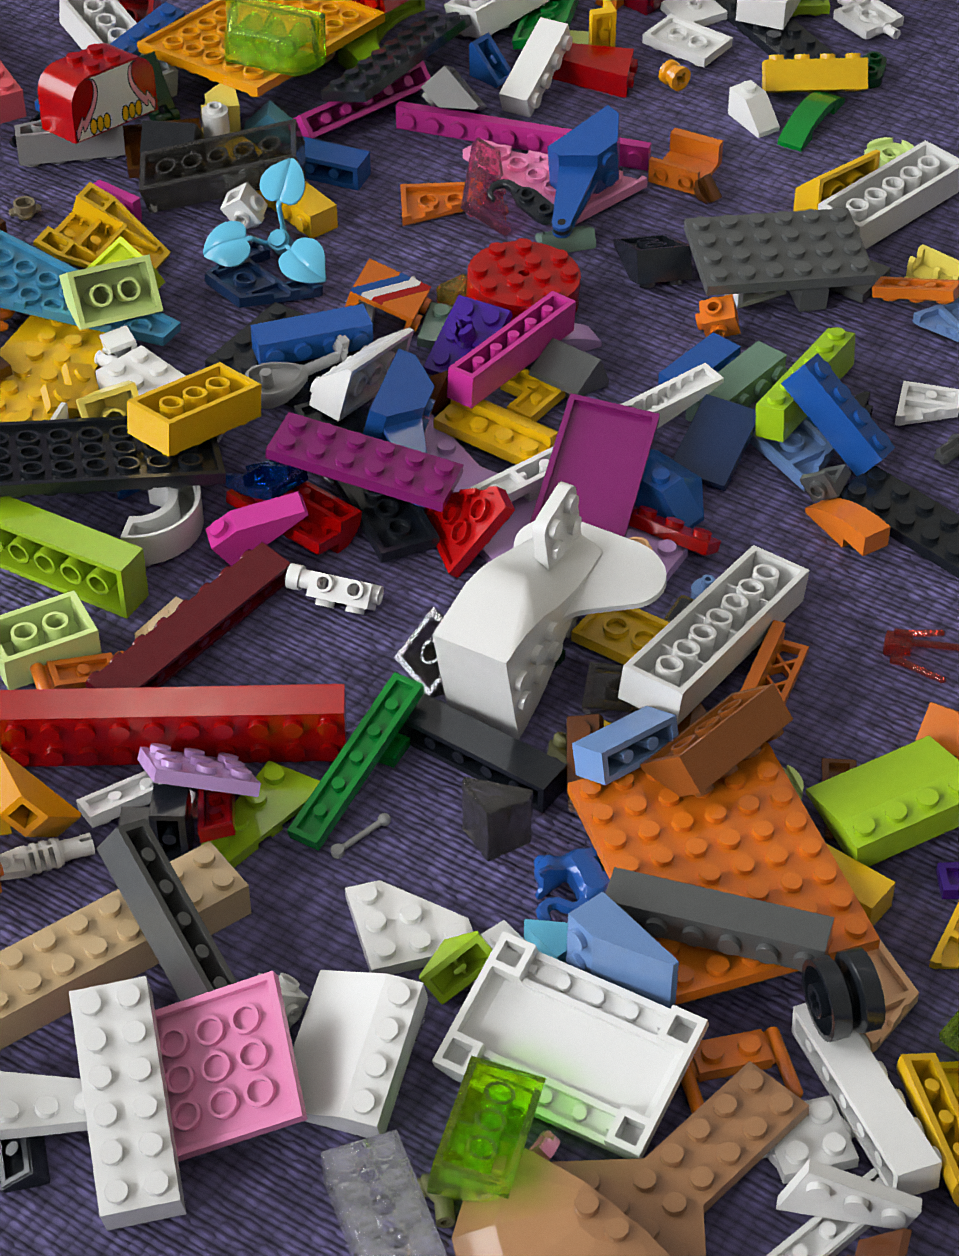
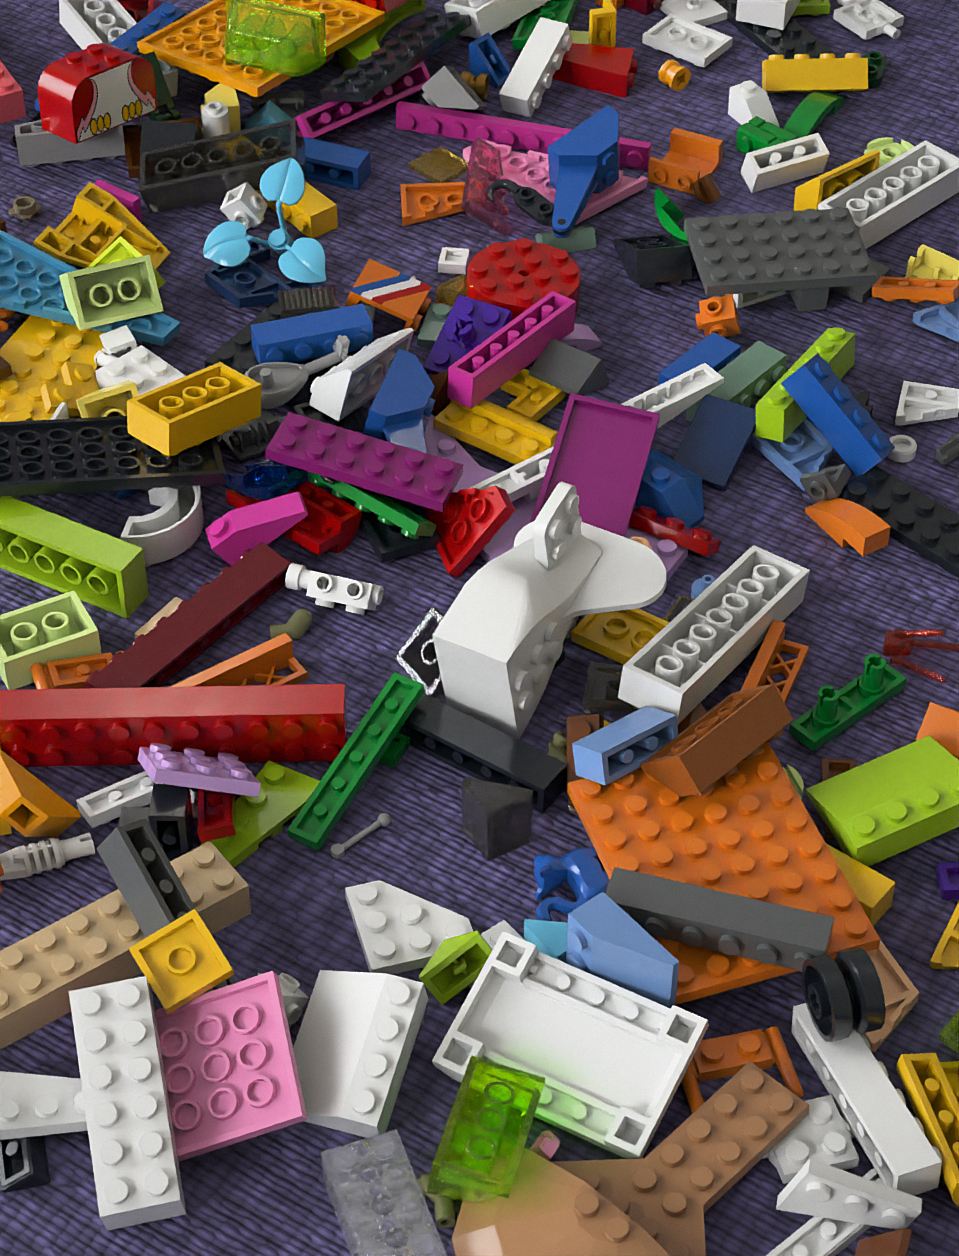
none -> yellow plate [128,909,235,1014]
none -> orange fence [170,633,308,687]
none -> dark grey hinge [221,408,285,461]
none -> dark grey hinge [251,92,304,118]
none -> olive arm [270,609,313,639]
none -> clear smoke brick [278,285,339,319]
none -> green plate [287,465,437,539]
none -> clear yellow piece [408,146,472,183]
none -> white plate [438,247,470,275]
none -> pearl gold wheel [461,71,489,100]
none -> green slope [654,188,689,244]
none -> green brick [736,116,798,154]
none -> white brick [740,133,830,193]
none -> green plate [789,654,907,752]
none -> white tile [887,435,917,463]

